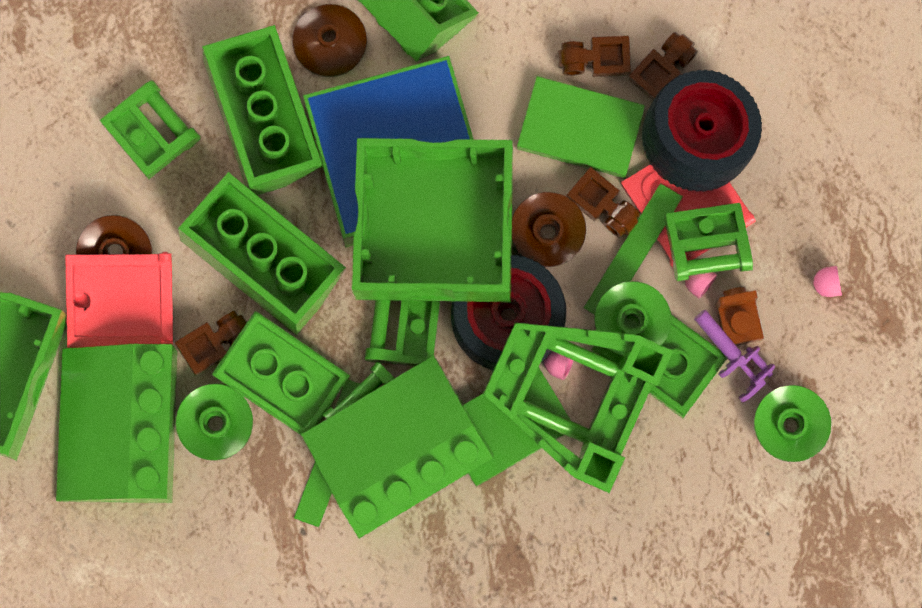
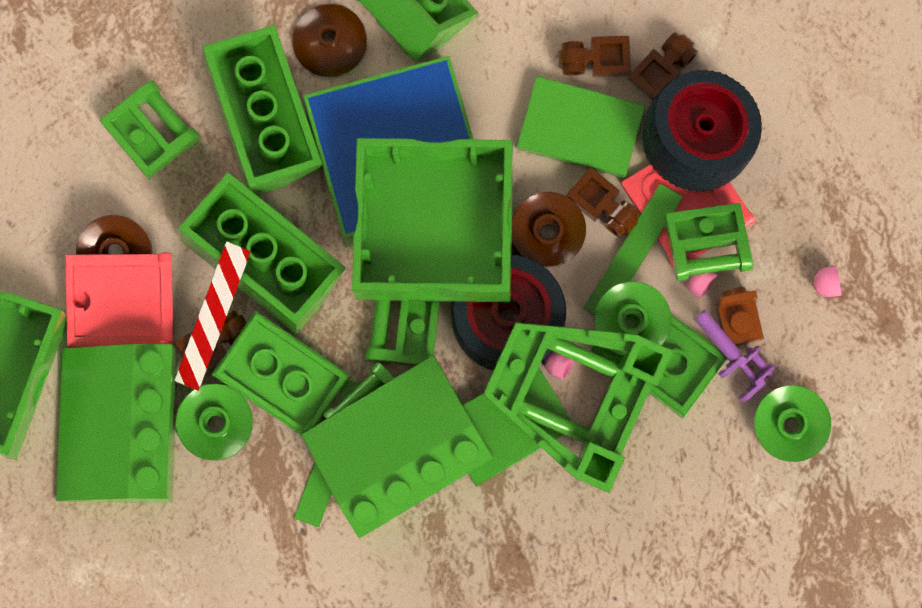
none -> sticker [174,241,251,391]

